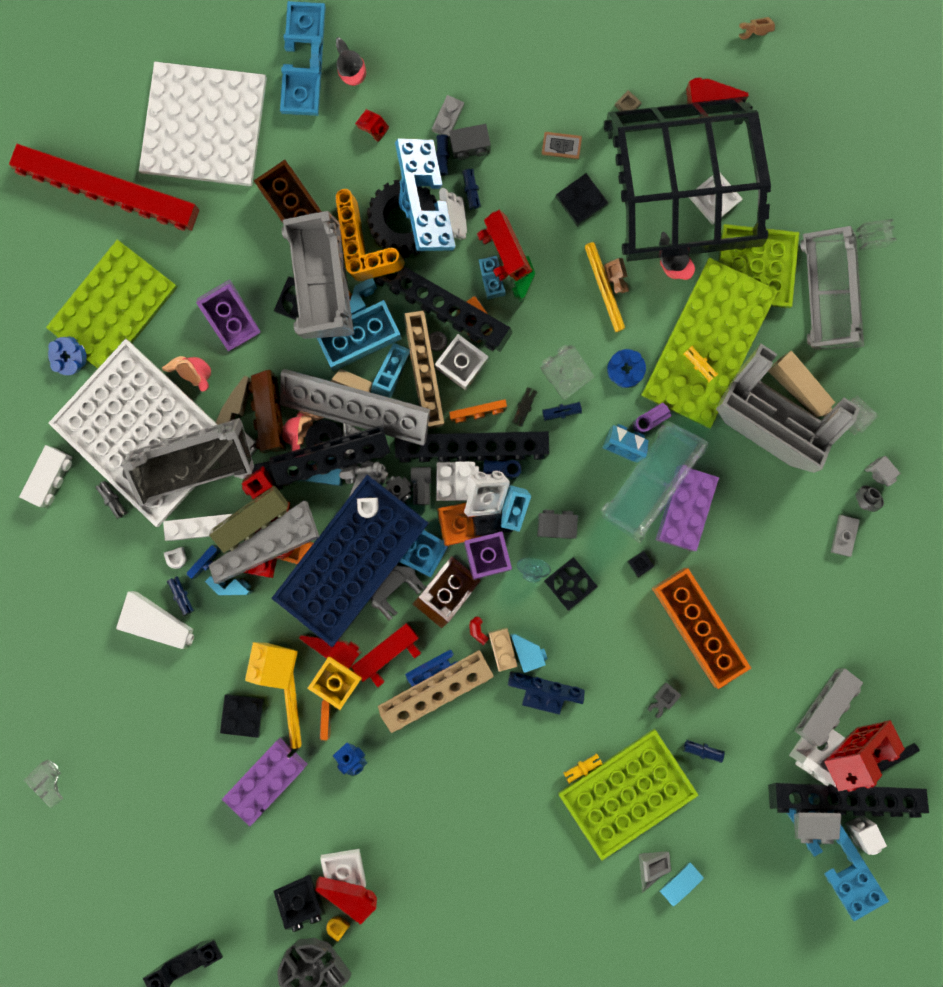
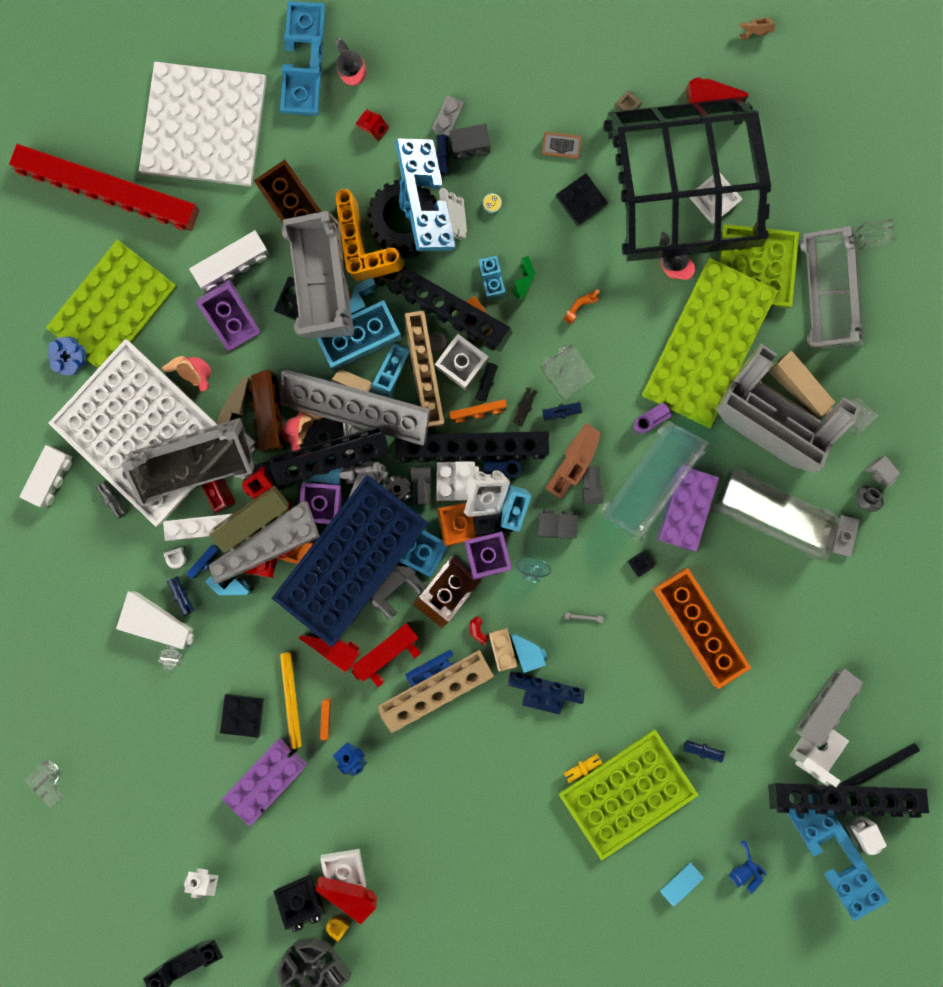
yellow slope [245,642,298,690] -> none
yellow slope [307,656,361,710] -> none
white tile [357,498,378,518] -> none
dark blue pin [462,169,481,210] -> none
red brick [477,209,532,281] -> none
black piece [544,557,598,611] -> none
yellow axle [585,242,625,332] -> none
dark azure slope [602,424,649,463] -> none
medium nougat plate [604,258,629,294] -> none
blue plate [607,349,646,388] -> none
light grey slope [639,851,671,893] -> none
dark grey plate [647,682,681,718] -> none
yellow pin [683,346,718,382] -> none
light grey slope [794,813,841,844] -> none
red plate [824,720,905,792] -> none
none -> clear gear [159,646,182,670]
none -> white brick [184,868,219,899]
none -> white brick [189,230,270,293]
none -> red slope [201,478,235,513]
none -> medium lavender brick [300,483,343,524]
none -> black pin [475,362,498,402]
none -> tile [483,193,502,214]
none -> nougat slope [545,423,600,499]
none -> orange piece [564,289,600,325]
none -> light grey hinge [564,612,604,623]
none -> dark grey piece [582,466,603,505]
none -> windscreen [712,468,840,560]
none -> blue piece [728,840,767,894]

